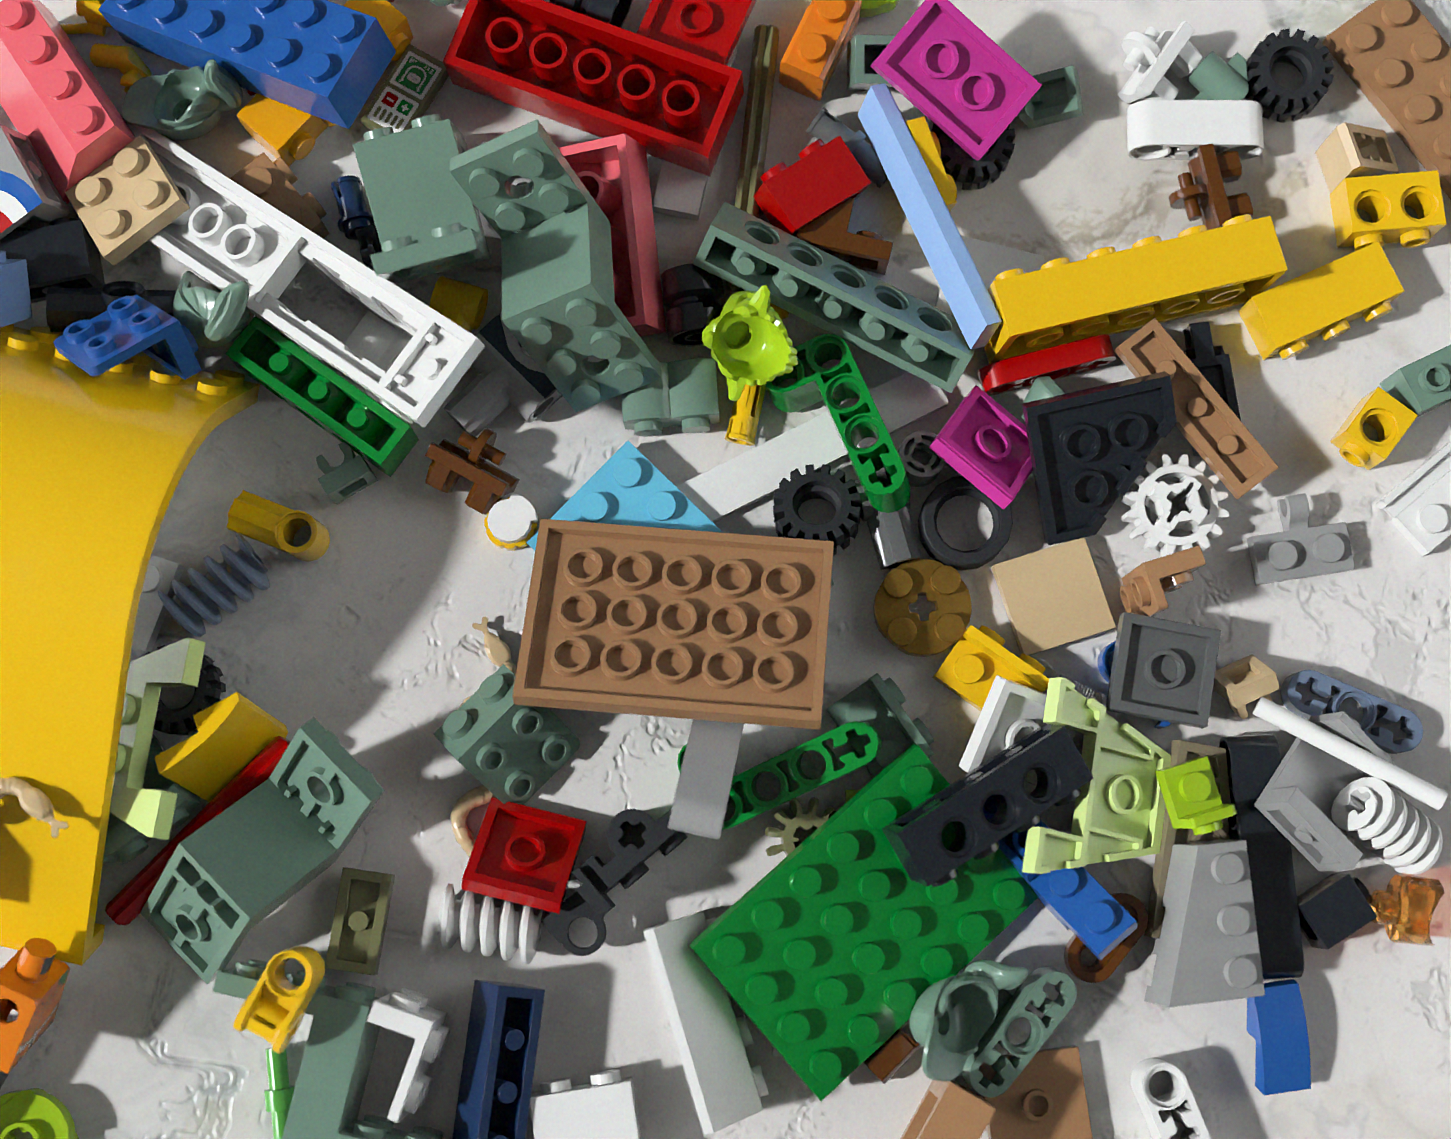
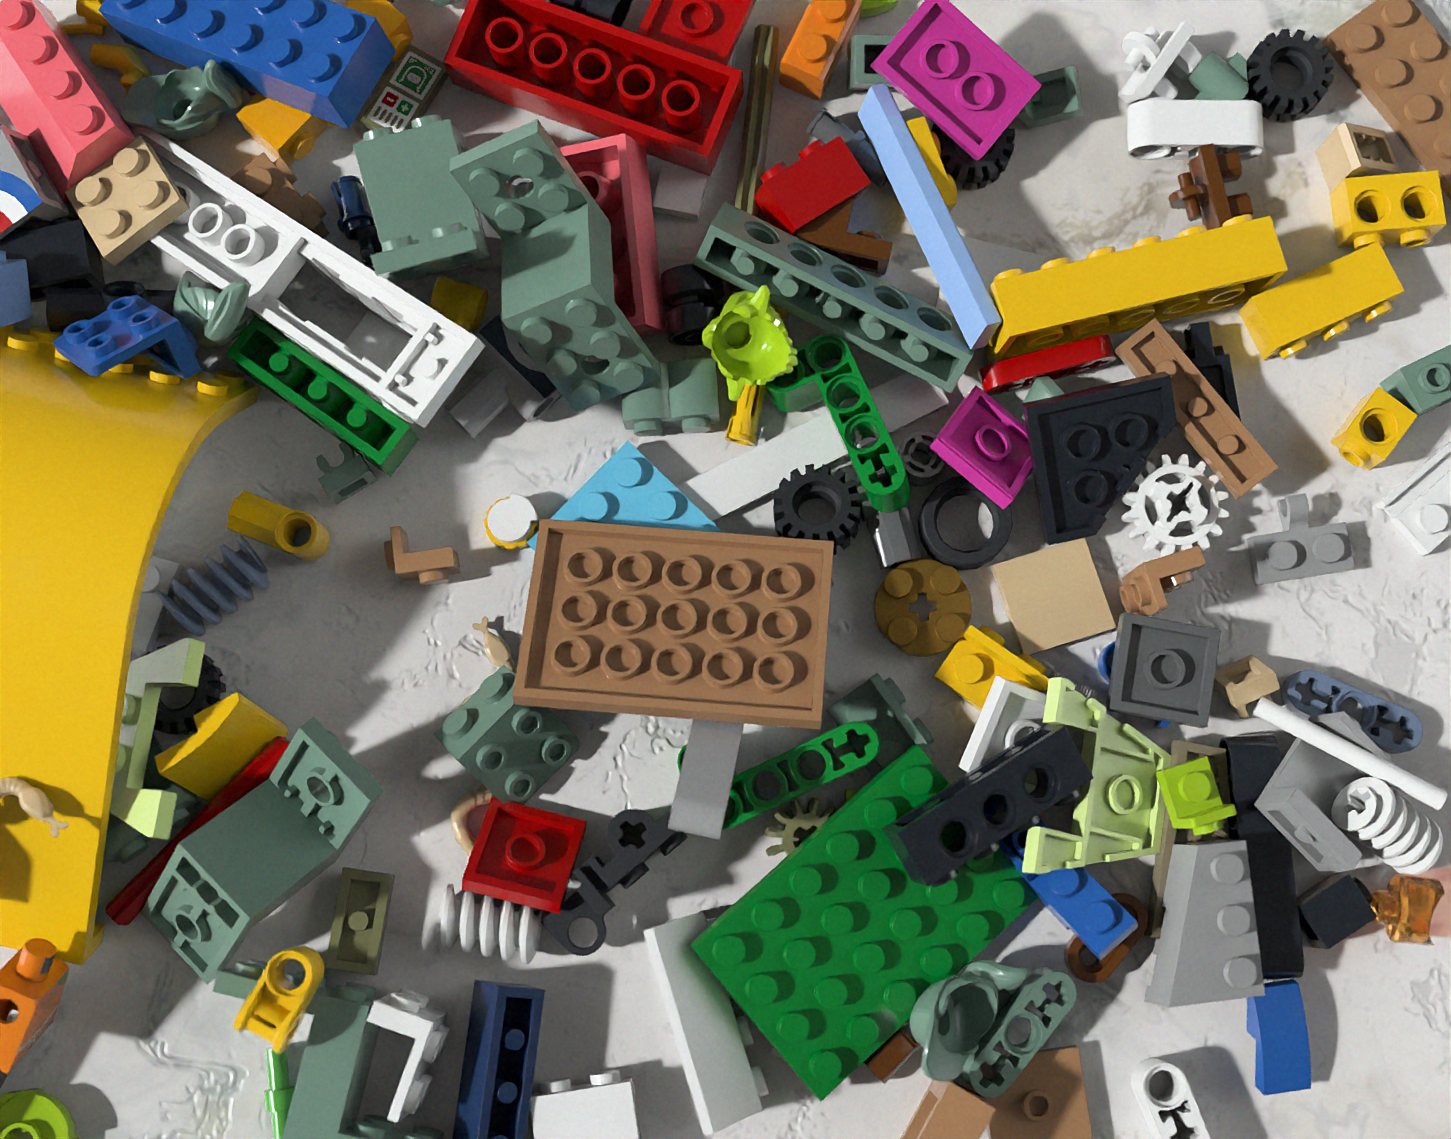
reddish brown hips [425,428,520,515] -> none
none -> medium nougat bracket [384,526,461,585]

